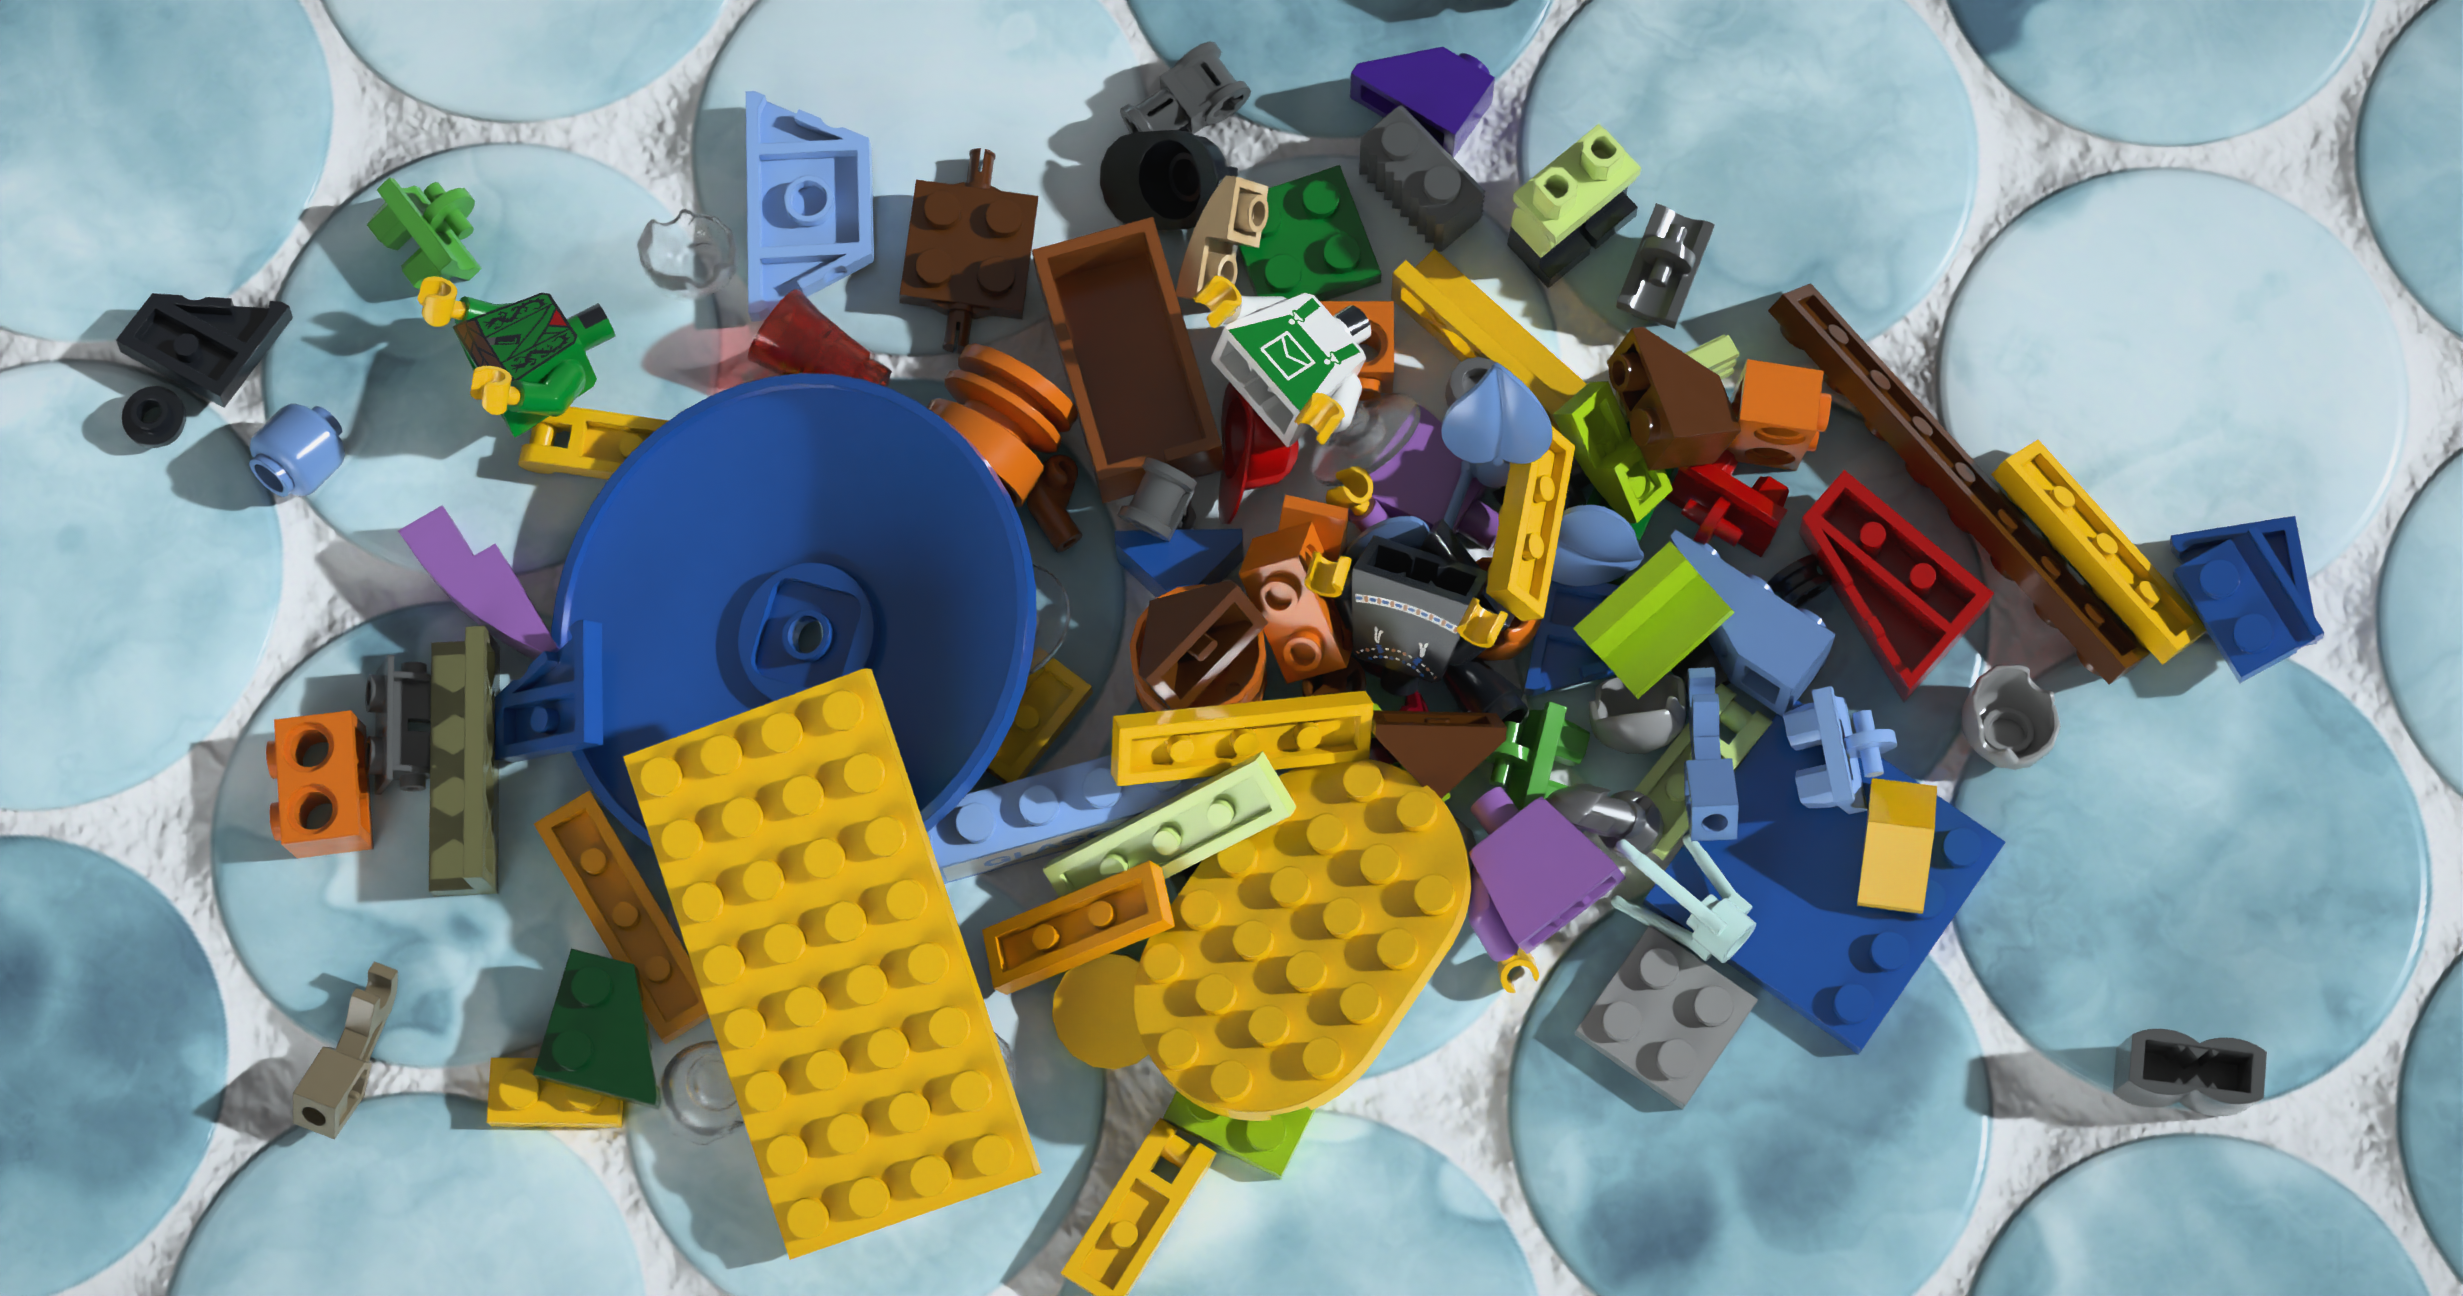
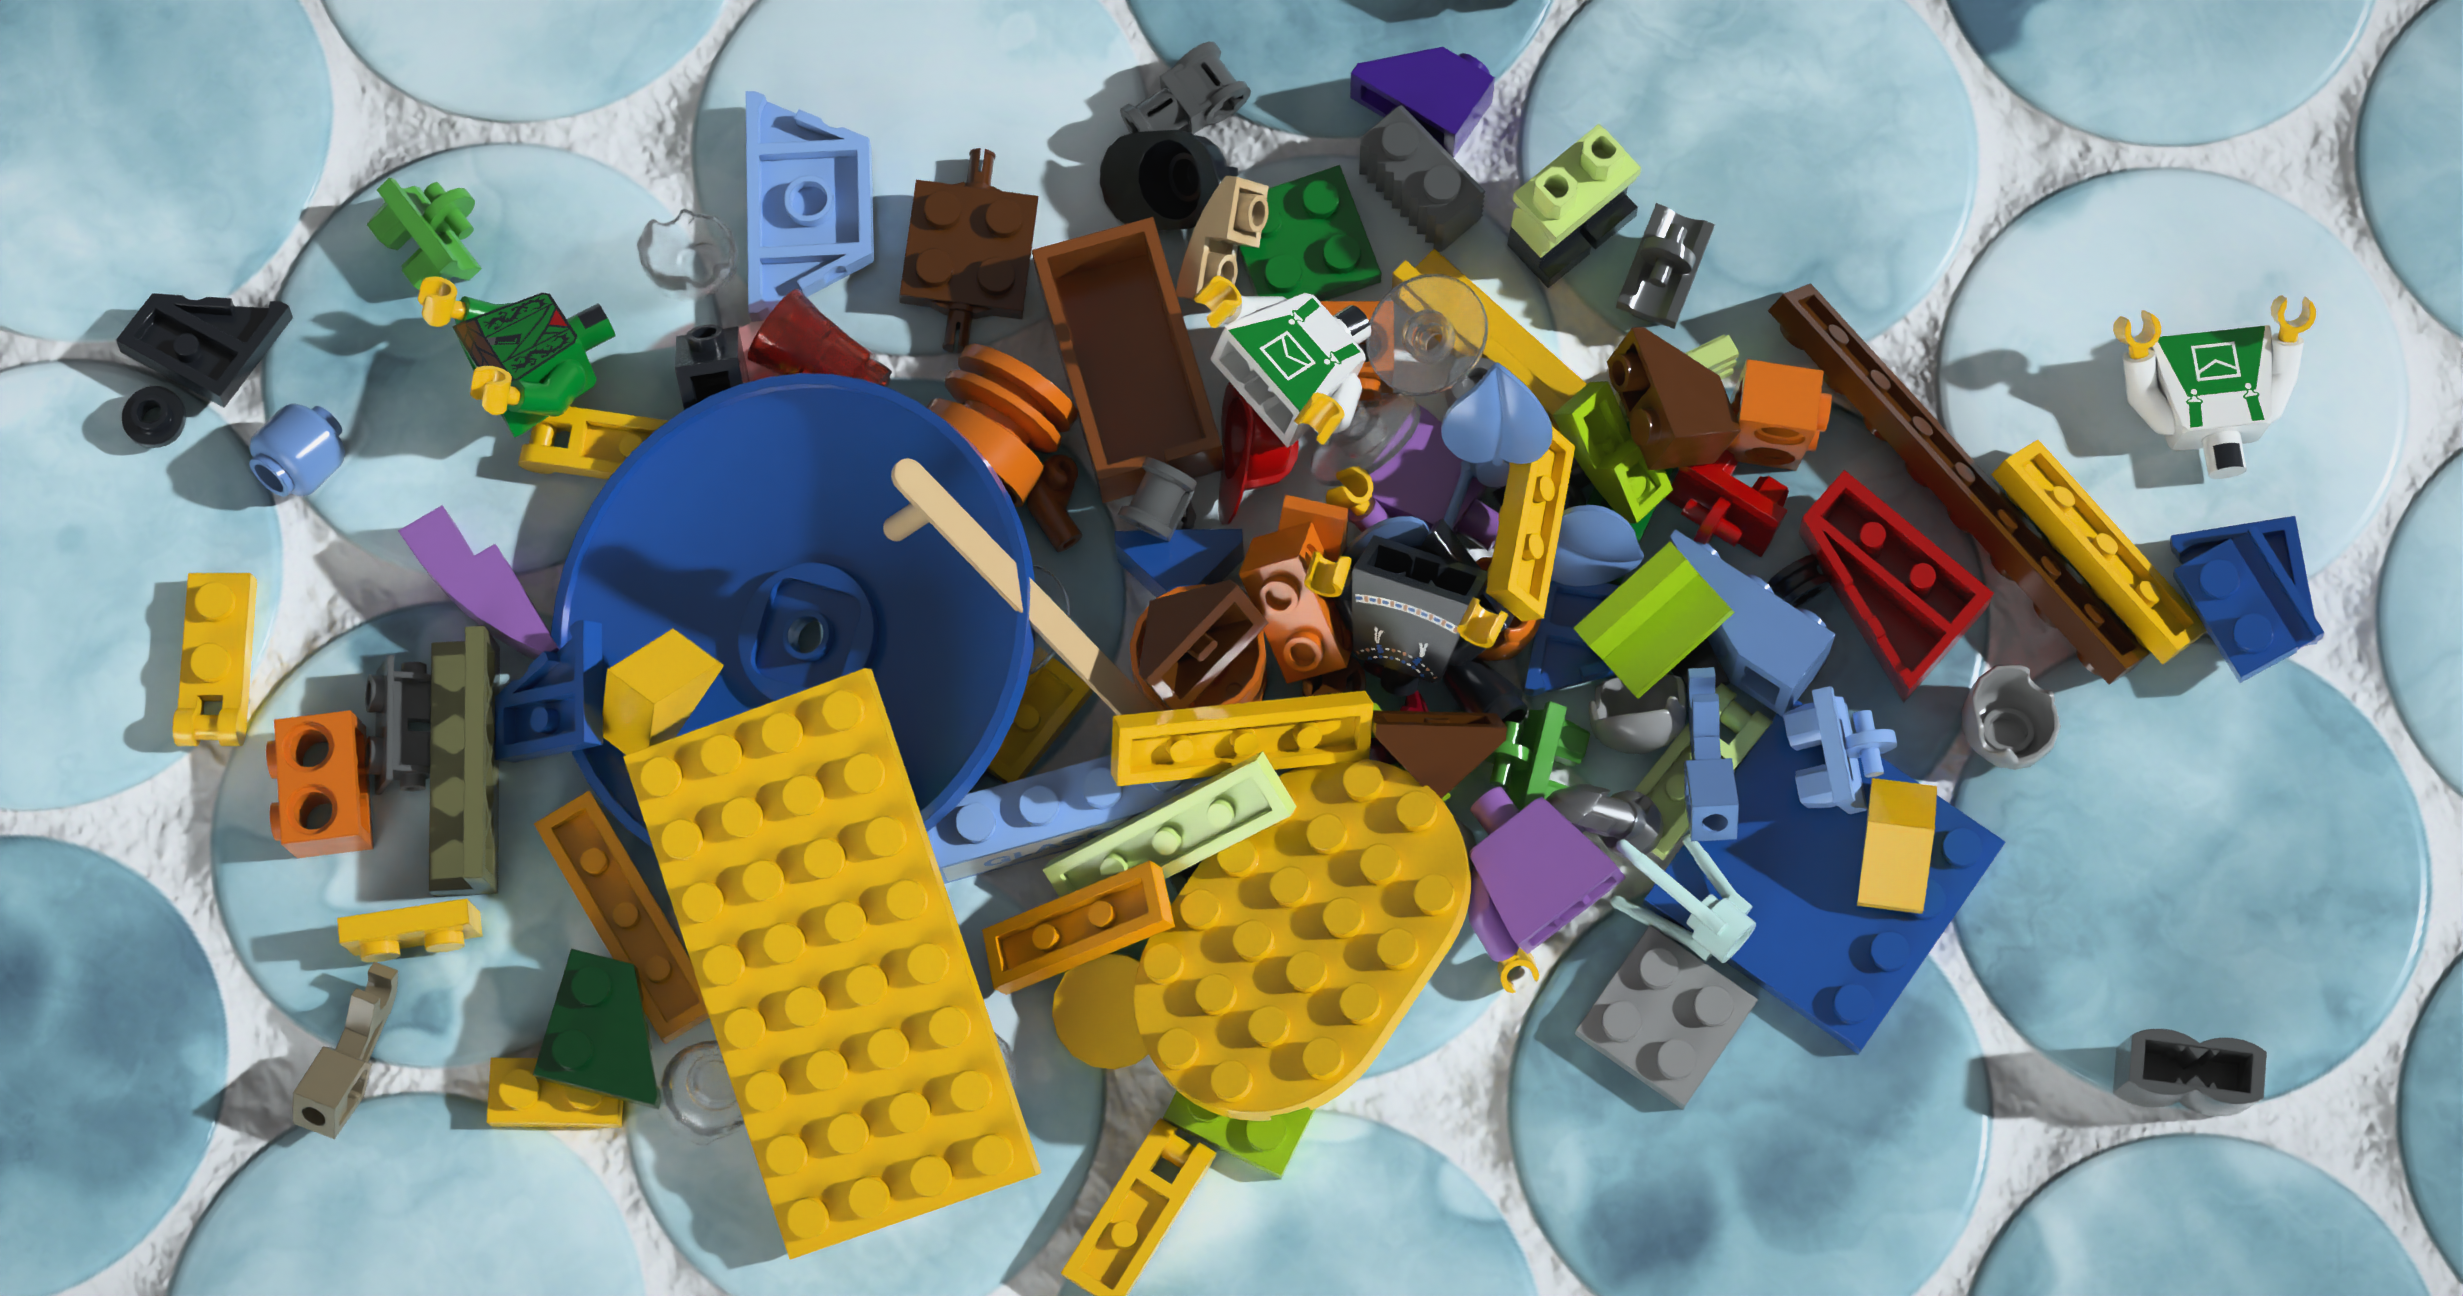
none -> yellow plate [172,573,257,746]
none -> yellow plate [337,898,483,962]
none -> yellow slope [602,629,724,755]
none -> black brick [675,324,750,410]
none -> tan piece [883,458,1159,715]
none -> clear dish [1366,274,1488,396]
none -> torso [2113,295,2316,479]

